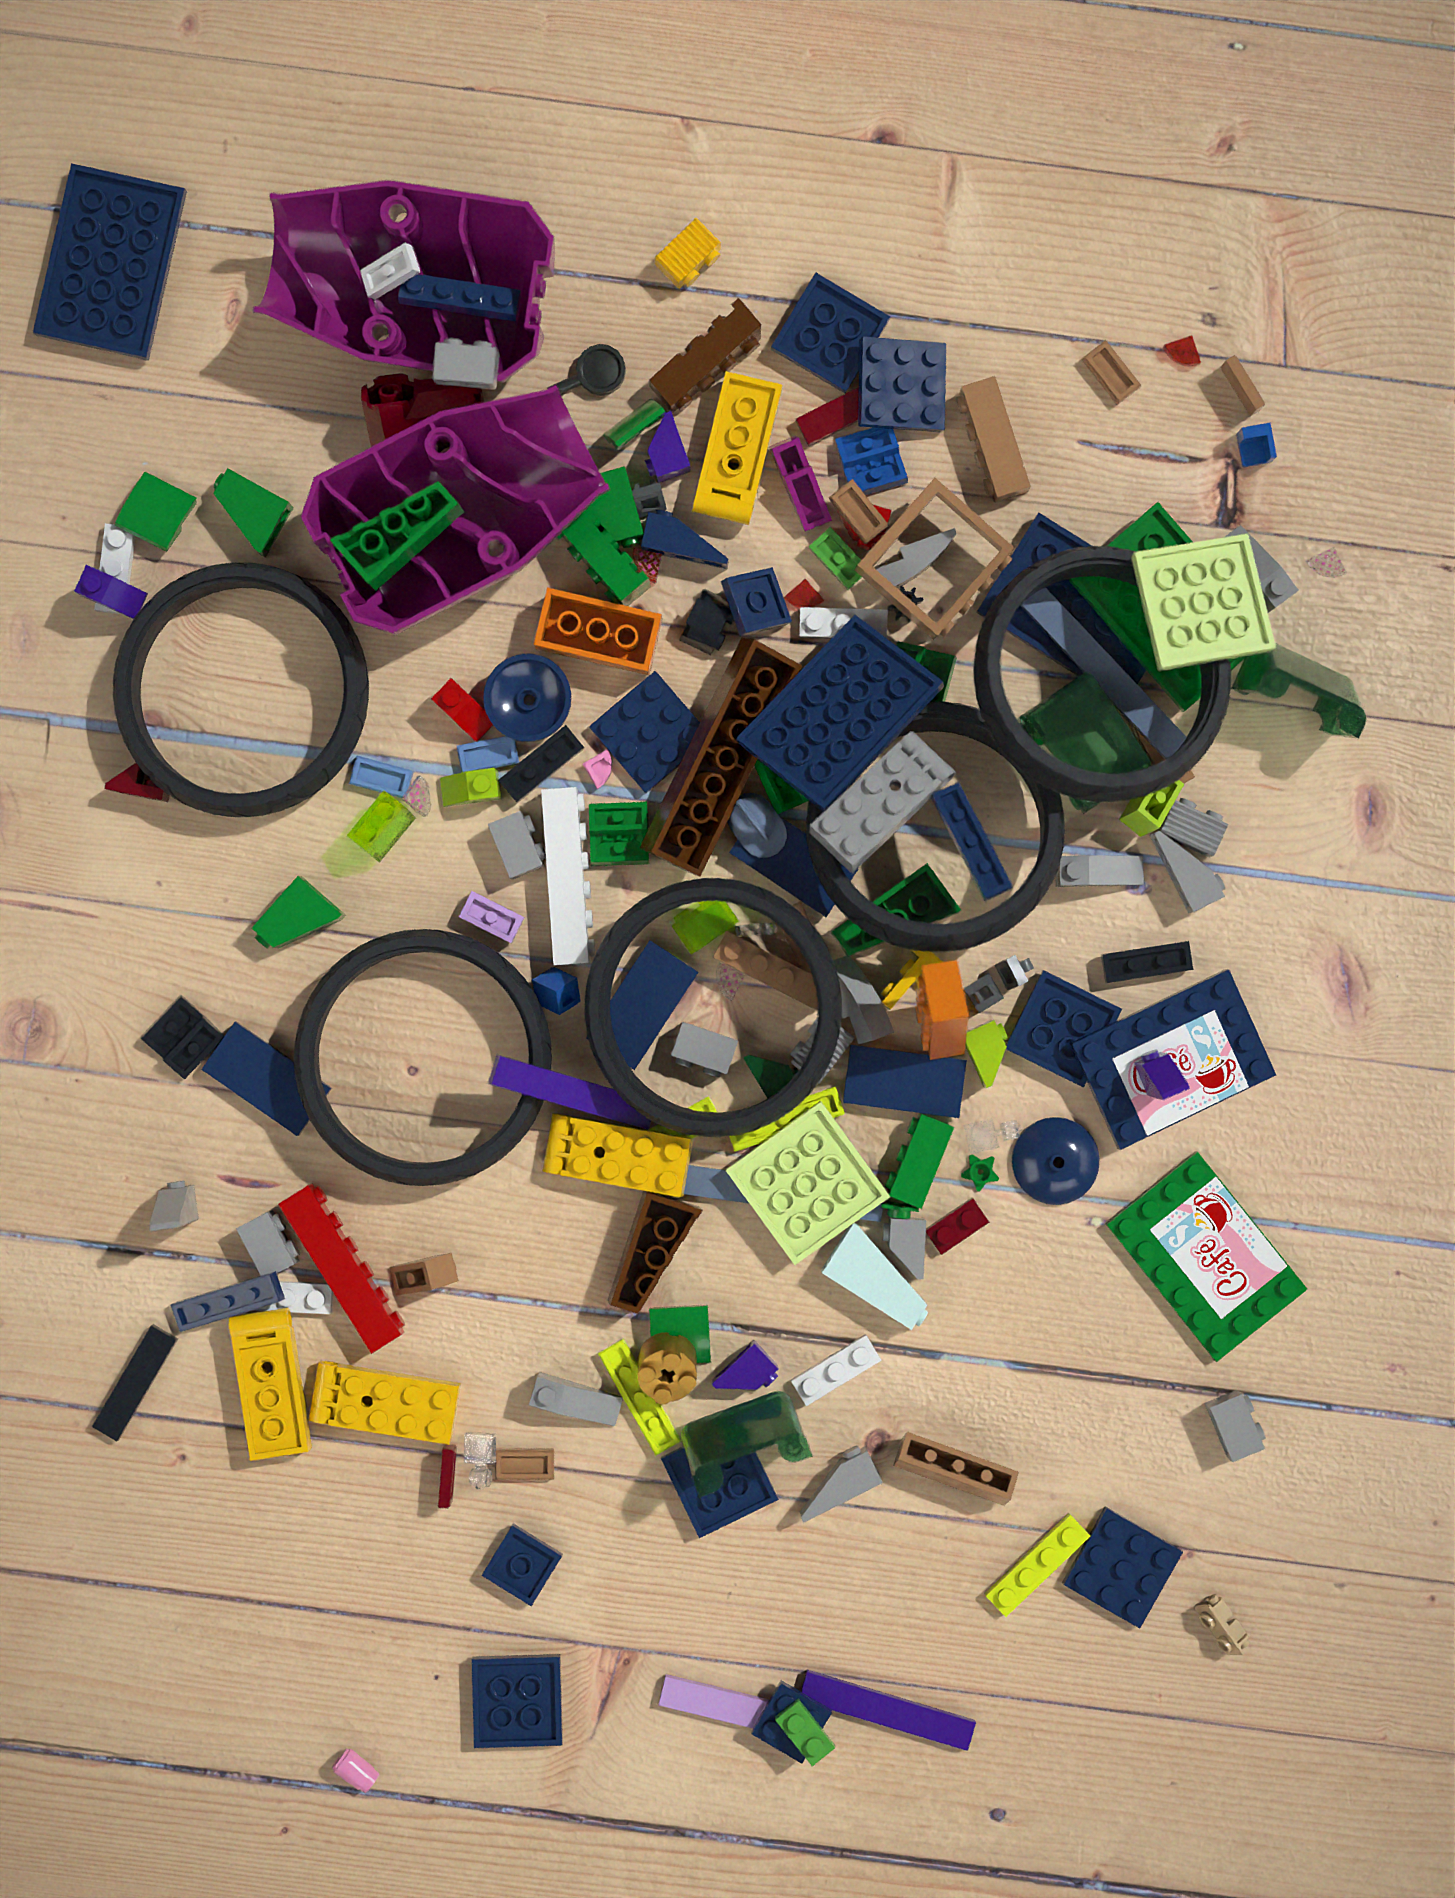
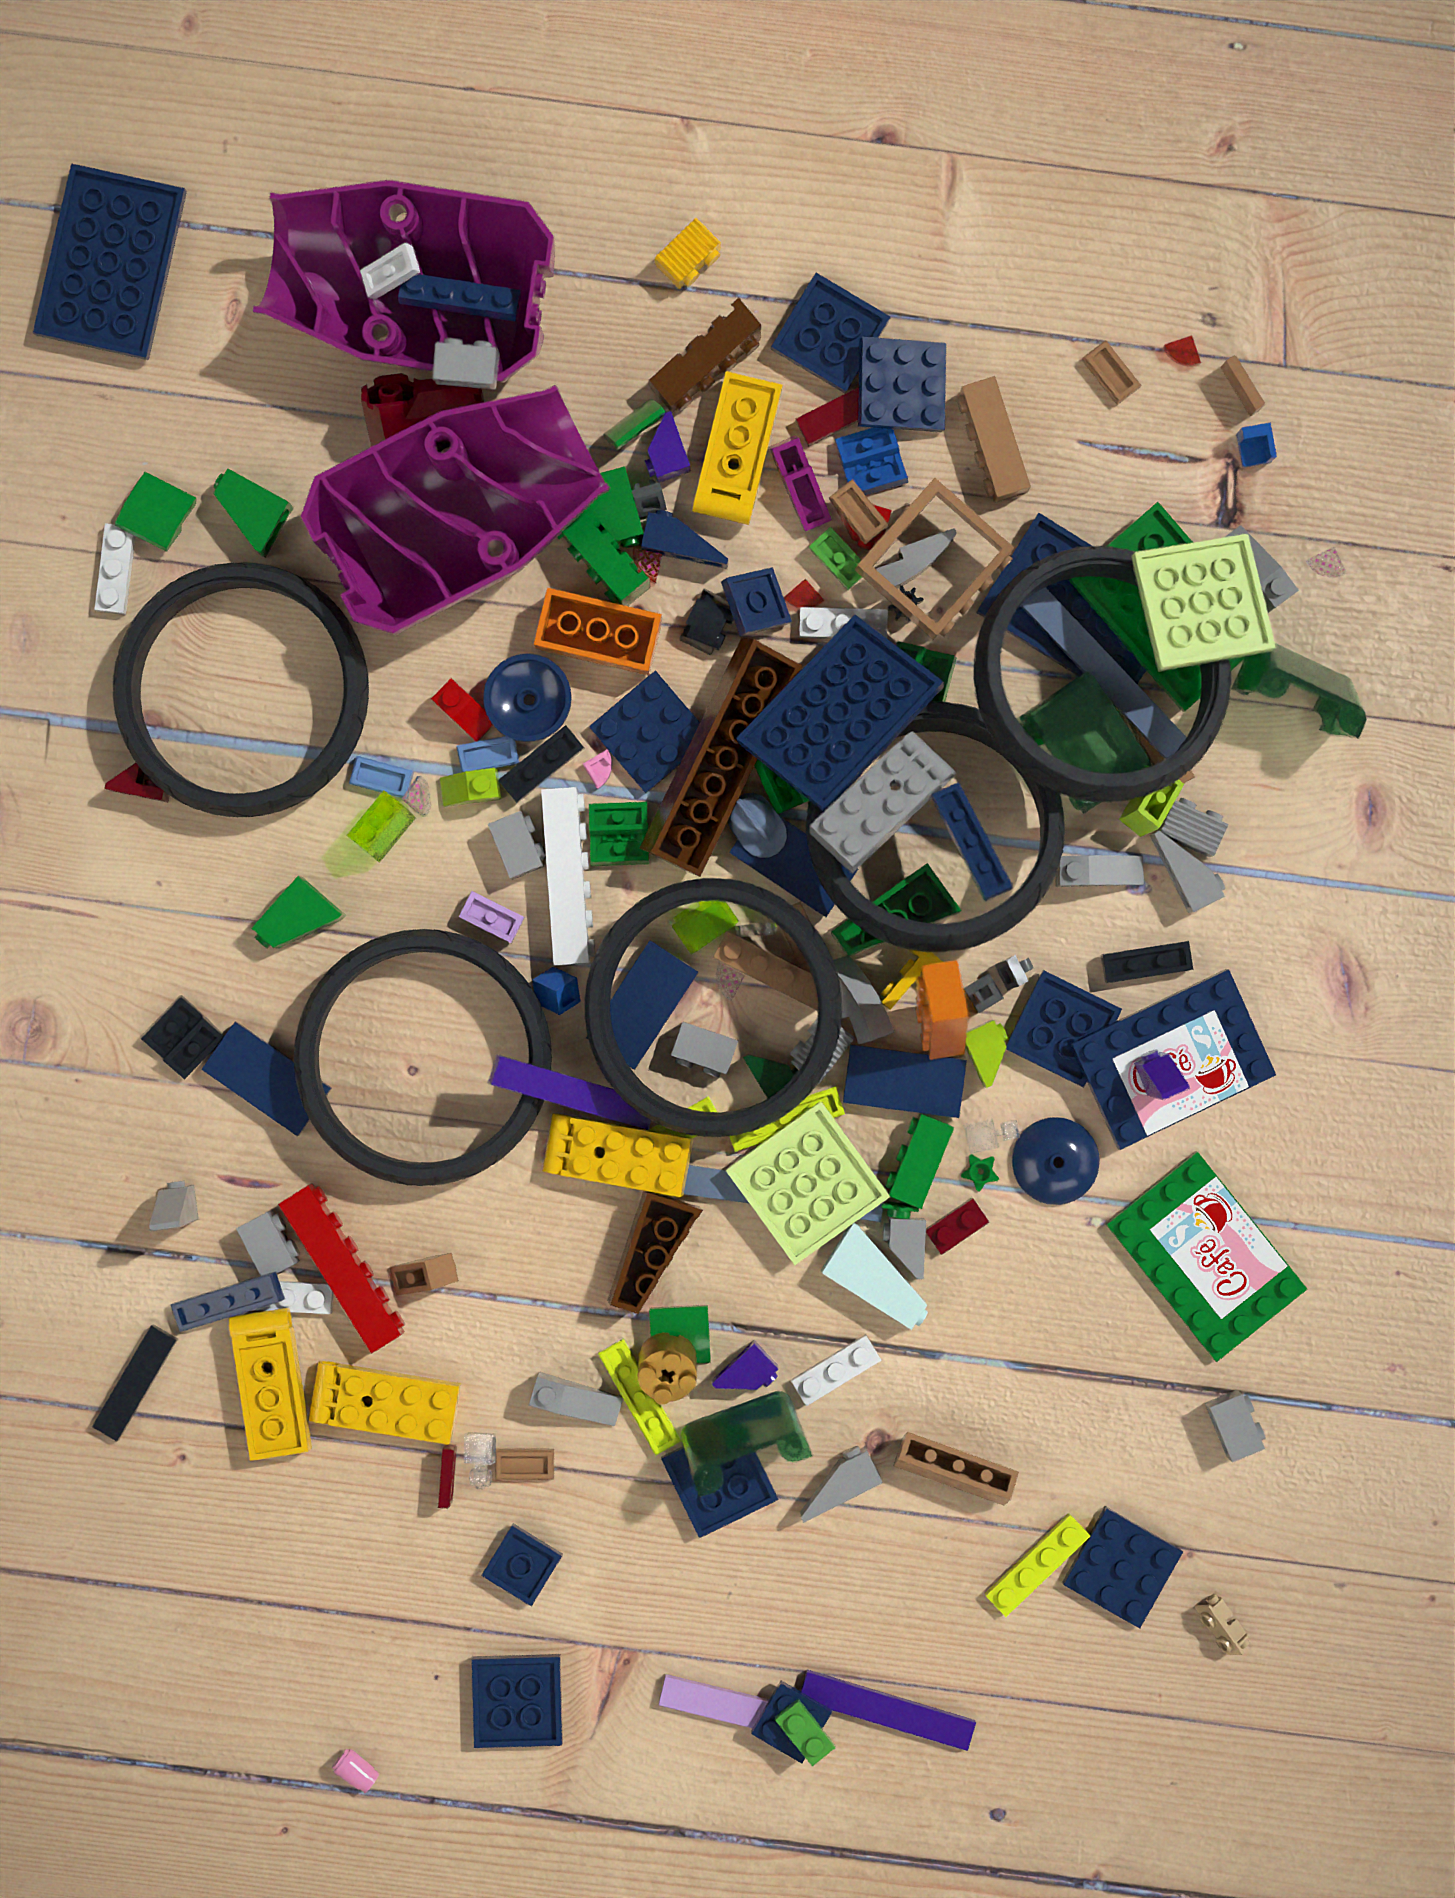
dark purple slope [74,565,148,619] -> none
green wedge [330,481,464,591] -> none
pearl dark grey piece [547,344,626,396] -> none

